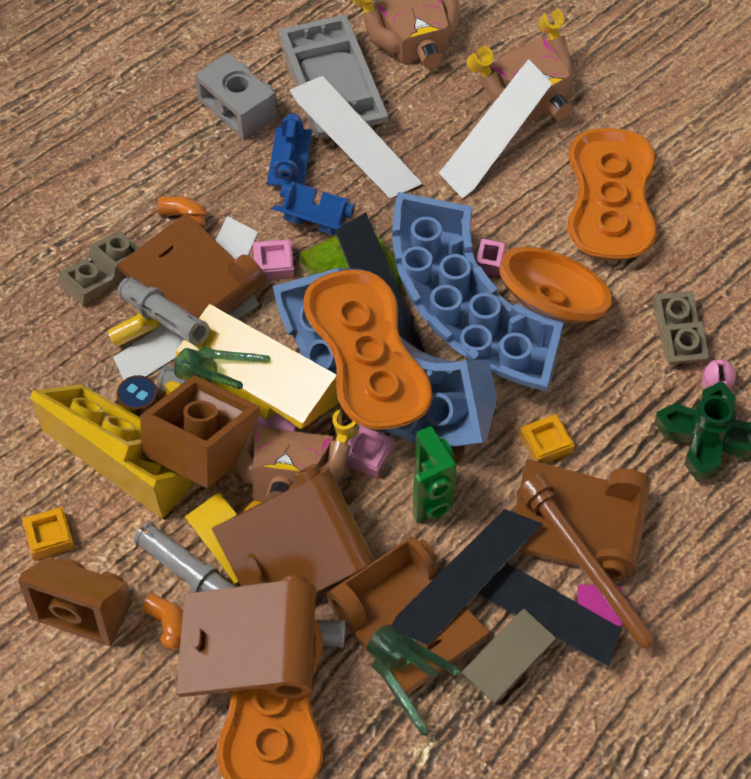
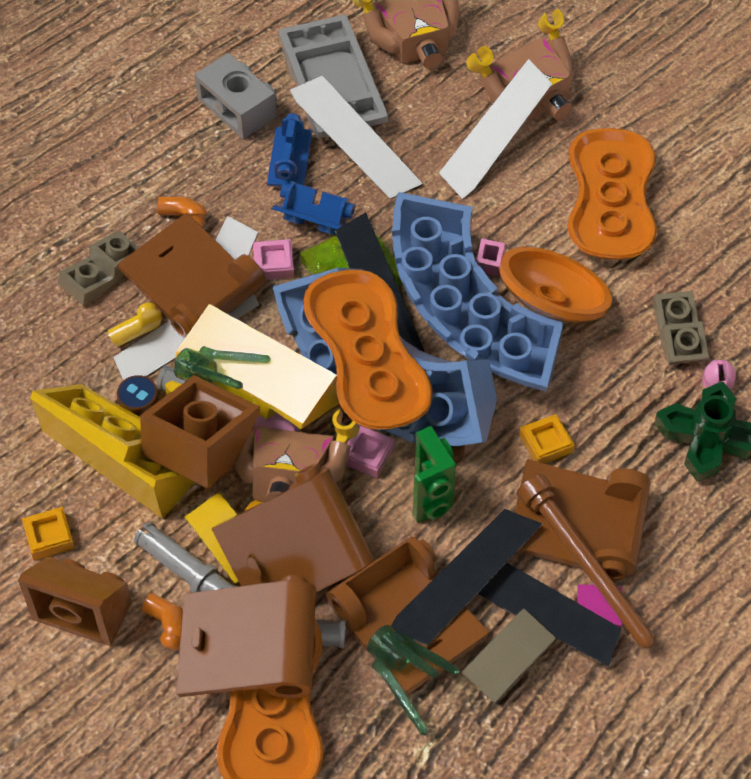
light grey pin [118,277,210,345] -> none

